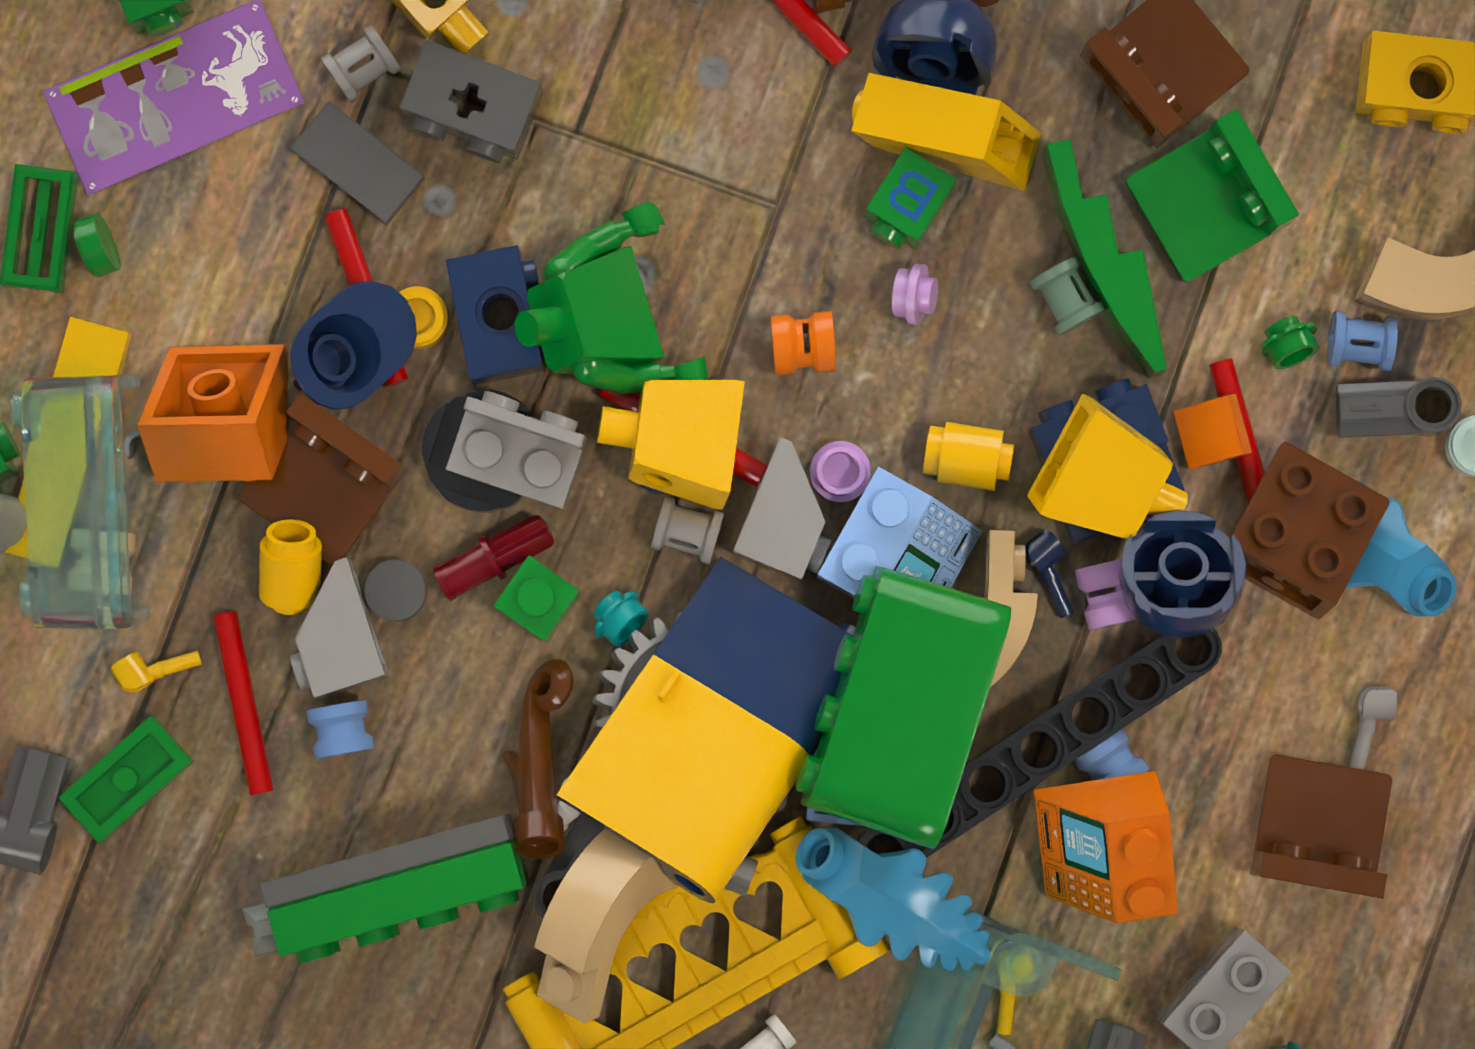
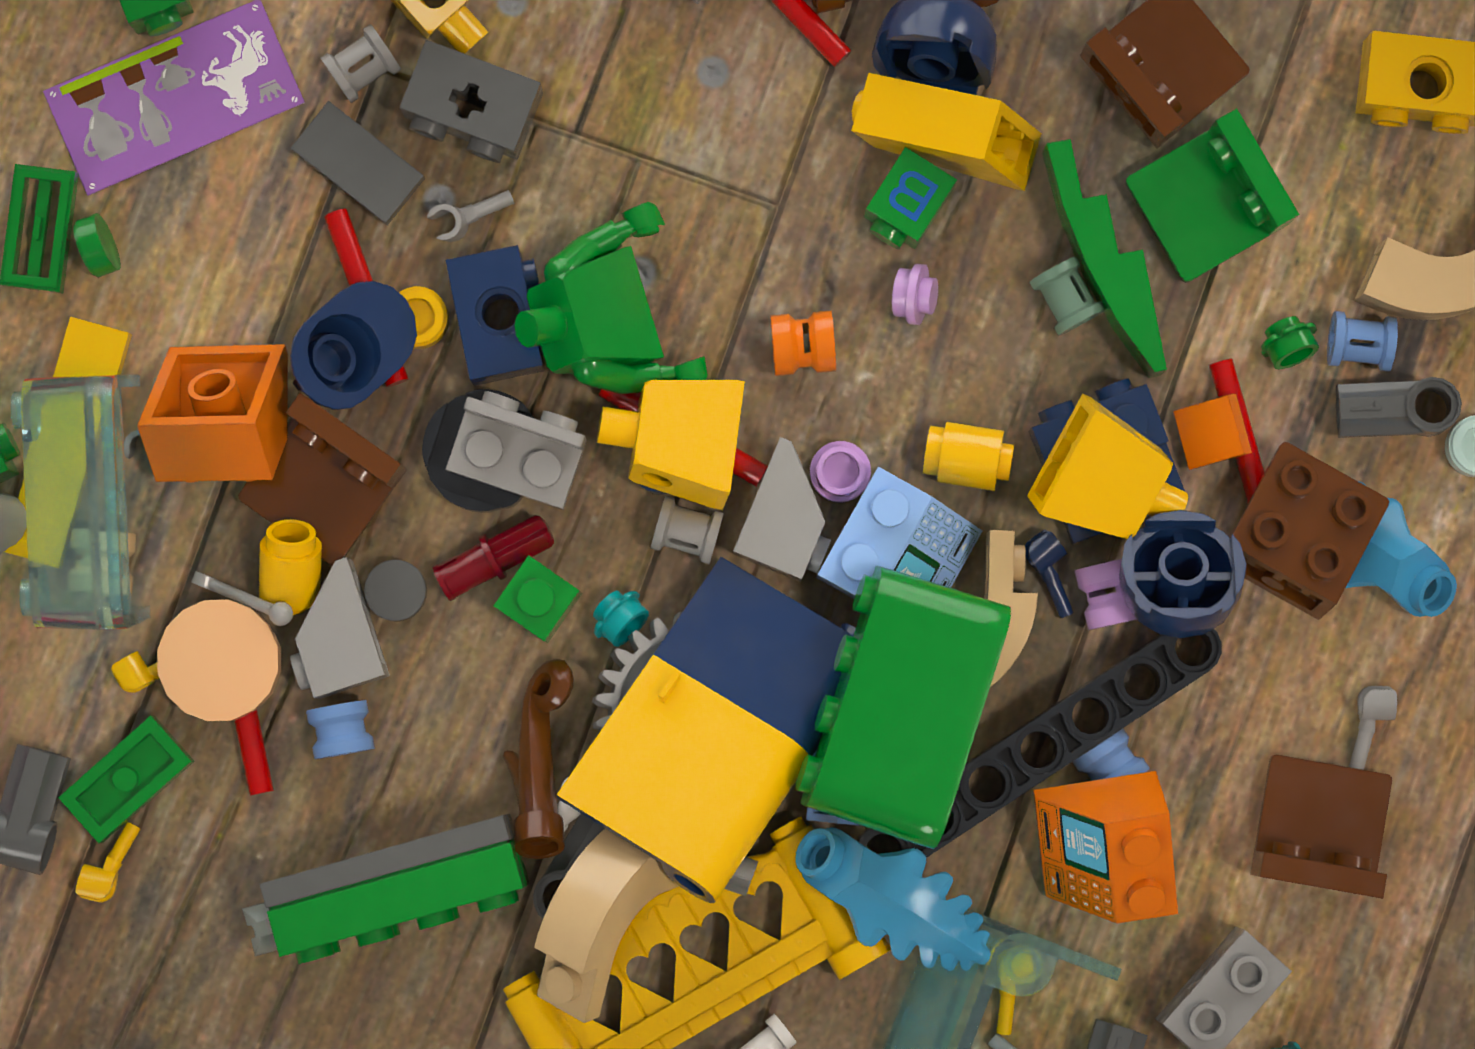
none -> yellow hand [76,822,140,903]
none -> light nougat tile [157,599,281,721]
none -> light grey hinge [191,571,293,626]
none -> light grey hand [427,190,514,242]

